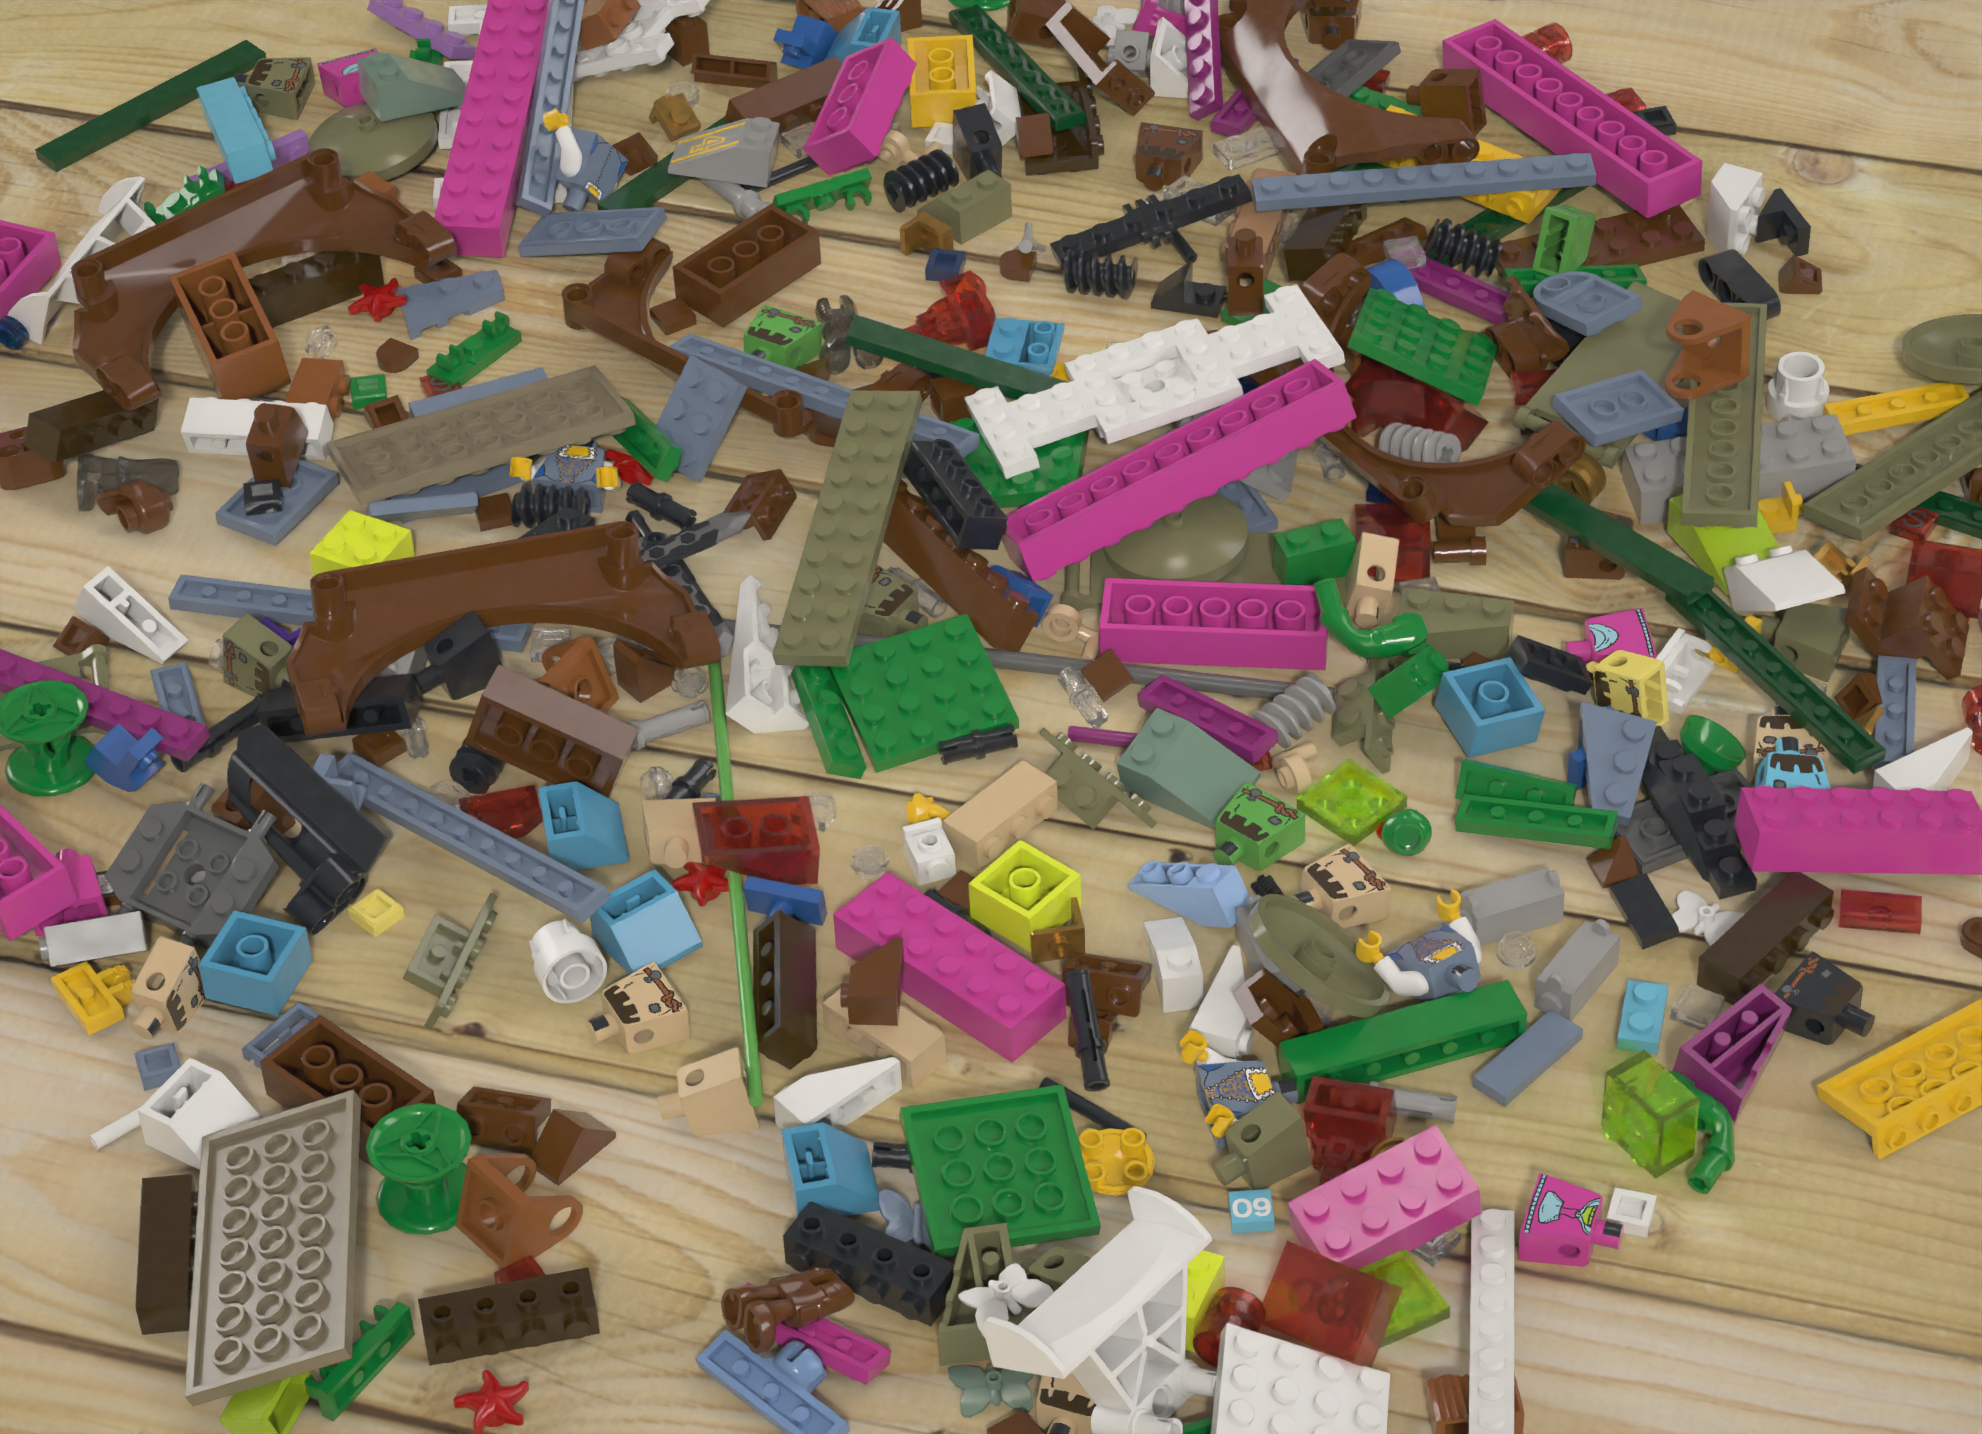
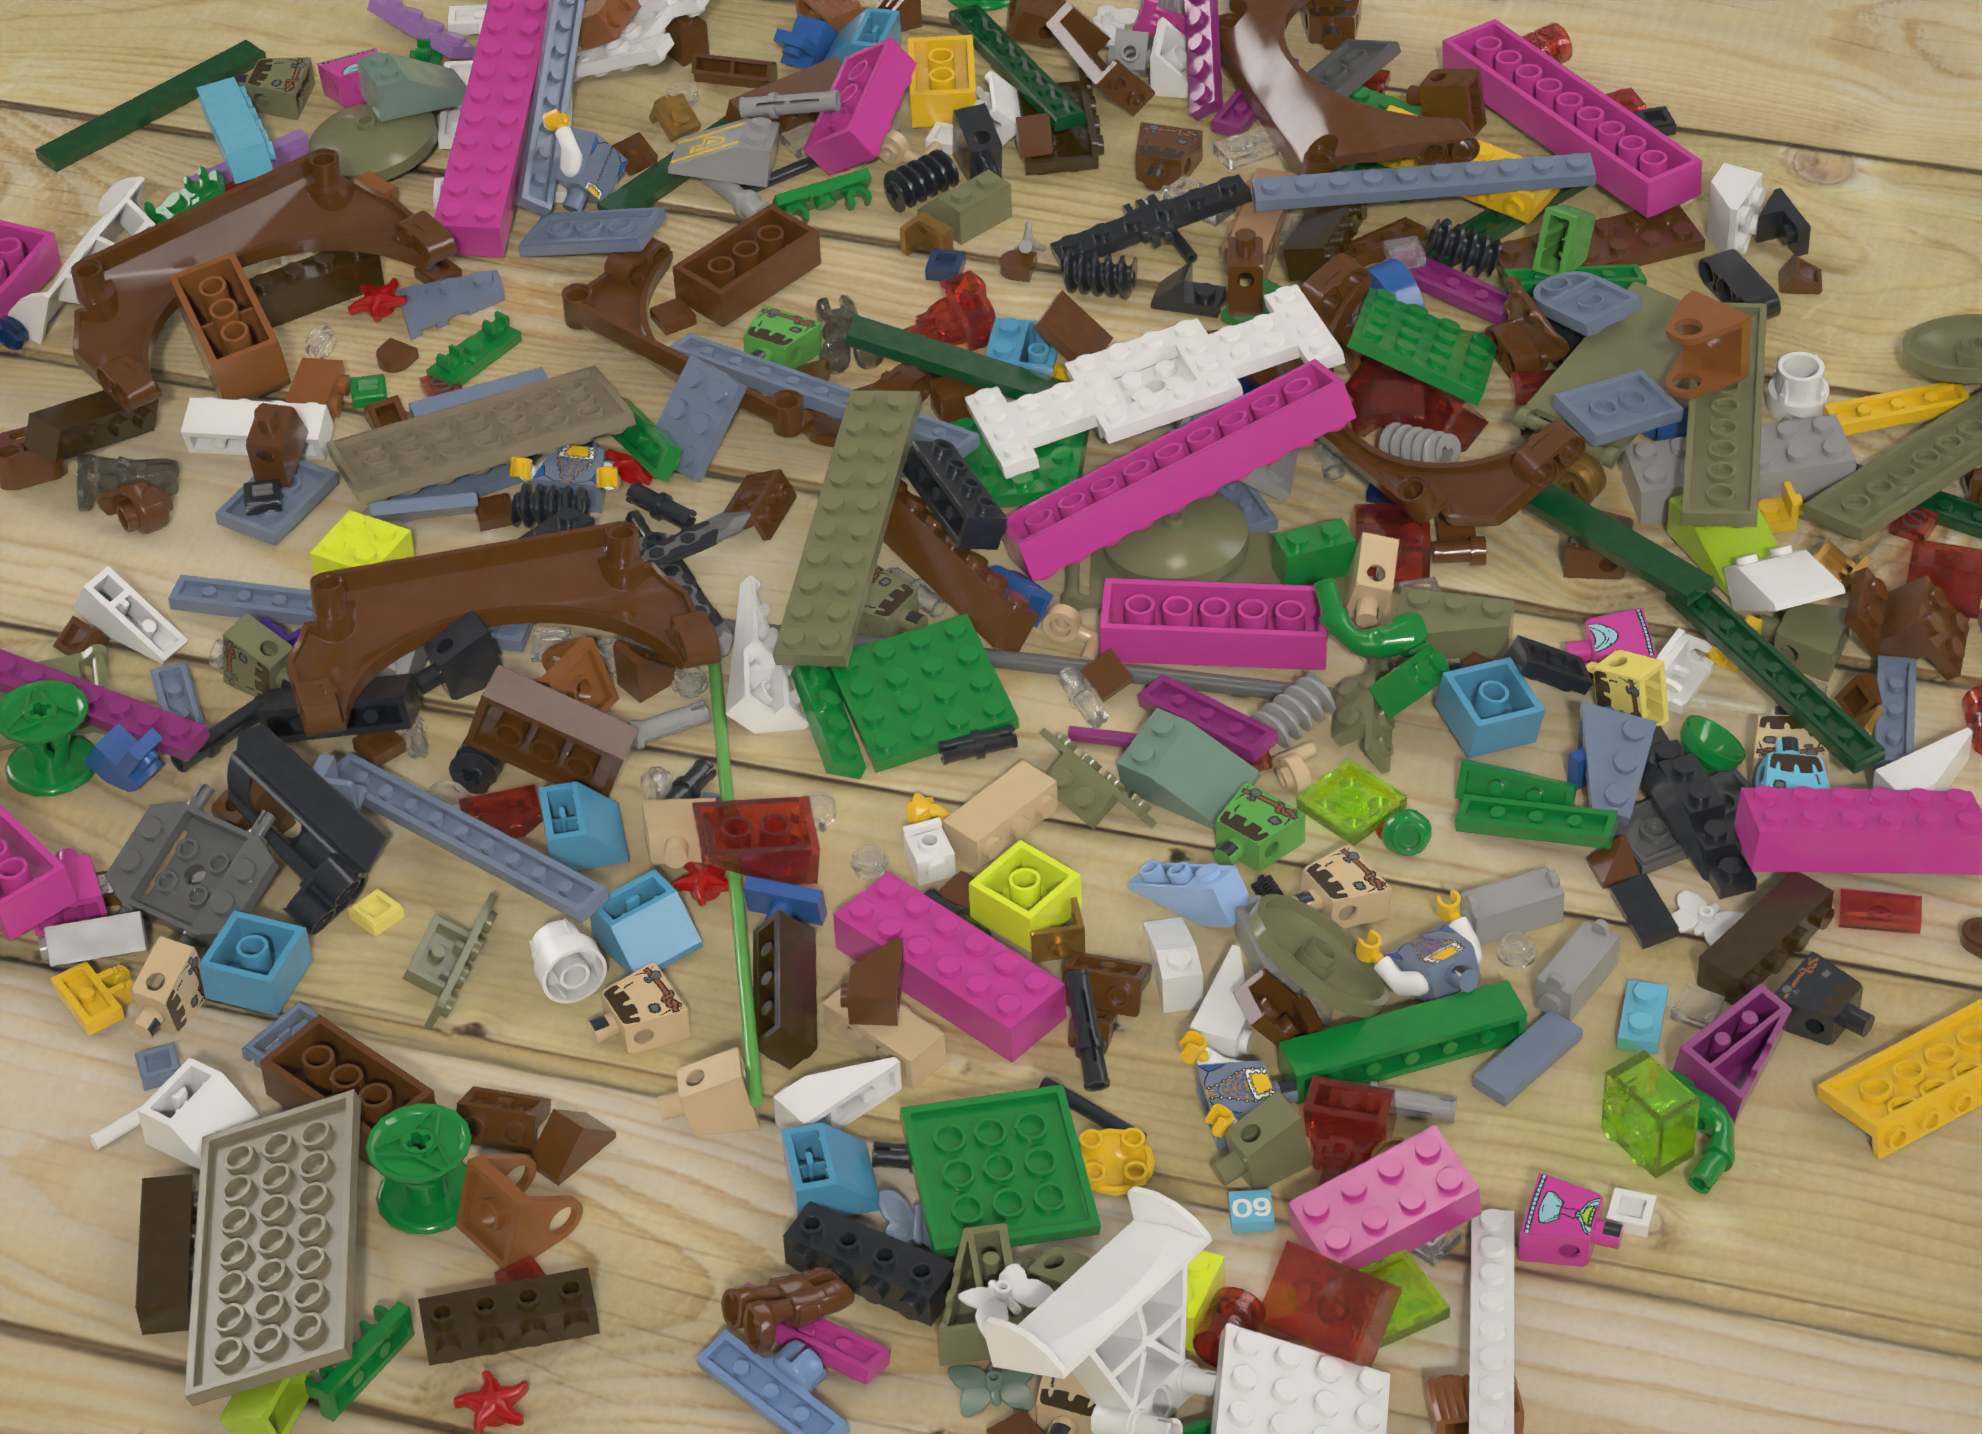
none -> light grey pin [739,90,841,119]
none -> reddish brown tile [1033,290,1113,362]

